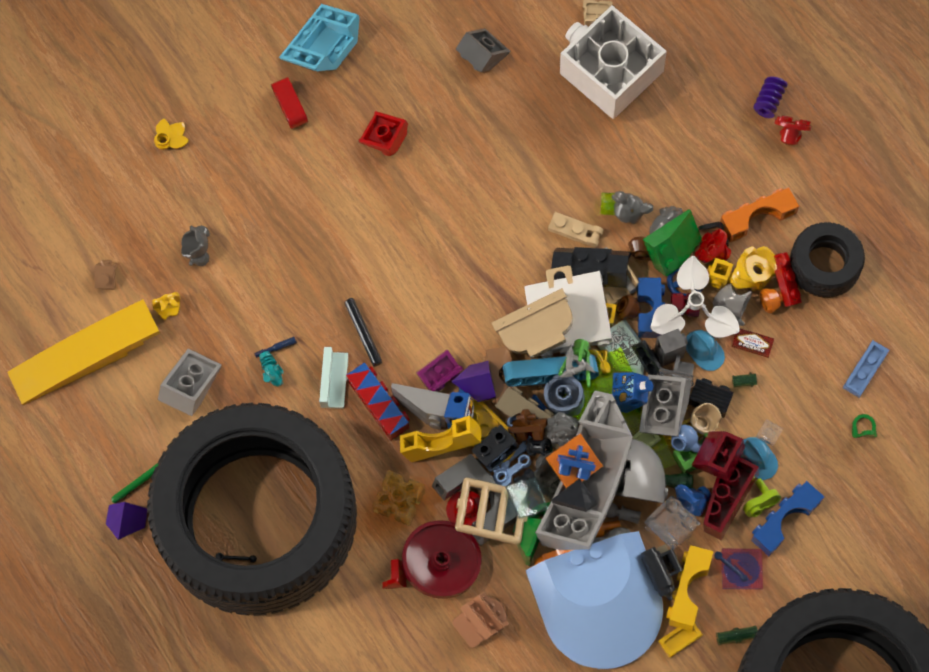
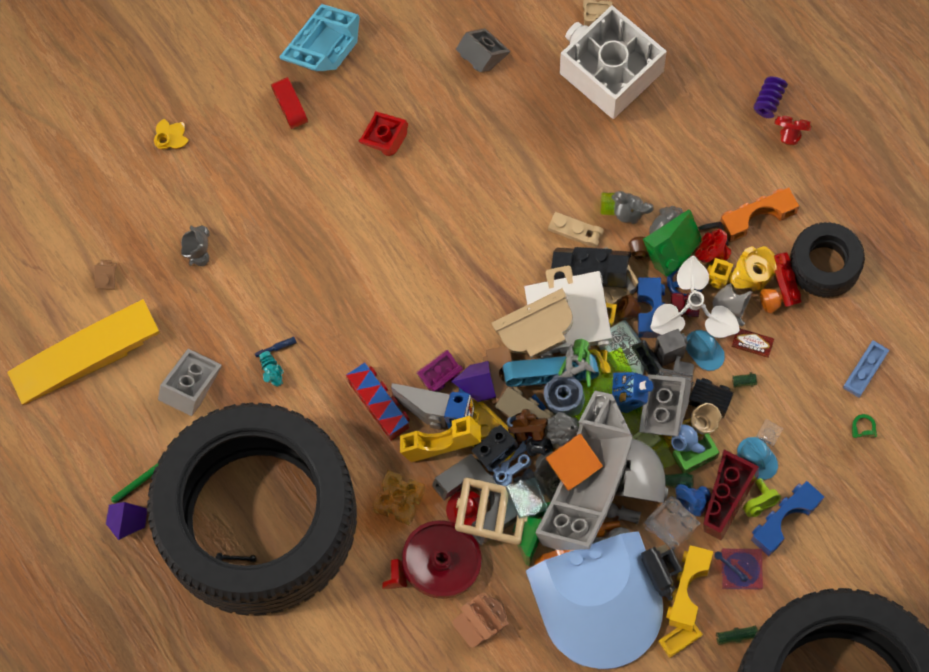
yellow piece [151,292,181,320] -> none
light aqua panel [319,347,348,409] -> none
black axle [344,298,382,367] -> none
black slope [552,479,597,512] -> none
blue hips [557,445,596,480] -> none
dark red slope [692,431,745,481] -> none

